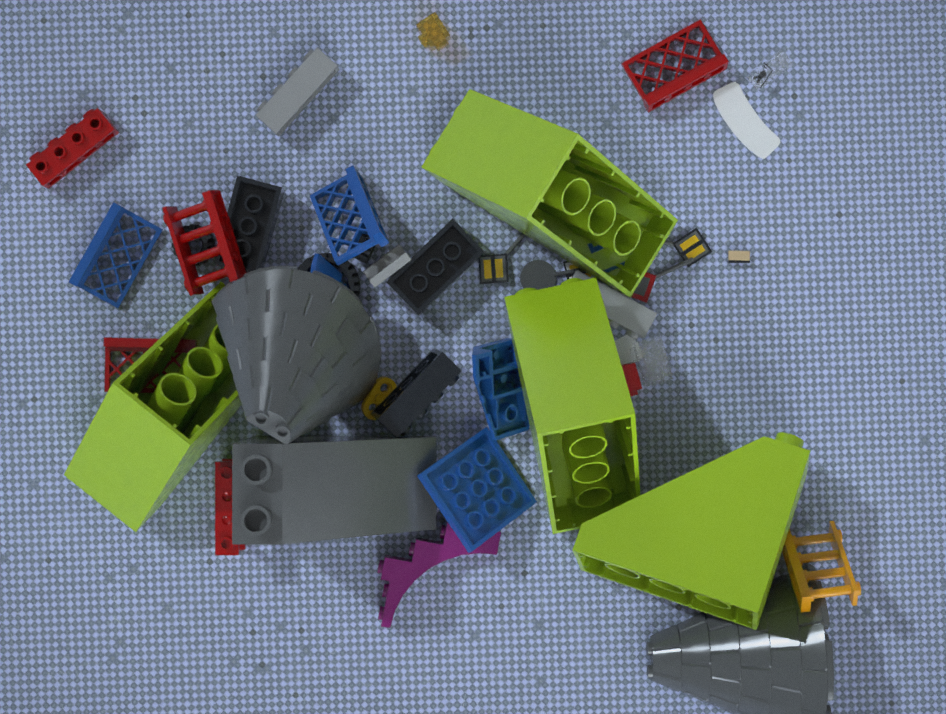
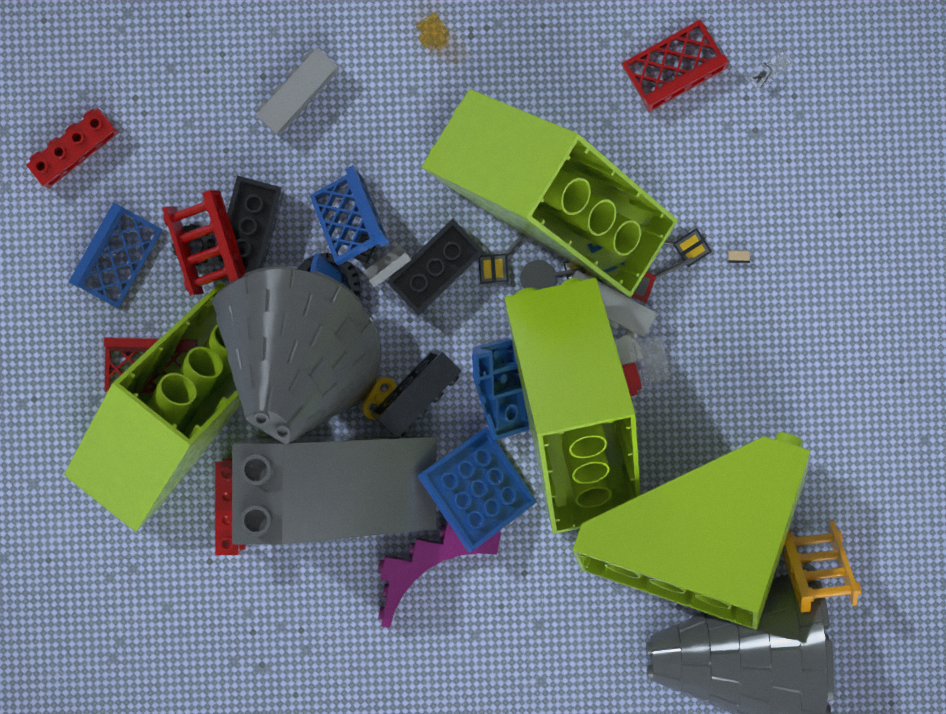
white sticker [713,82,780,159] -> none

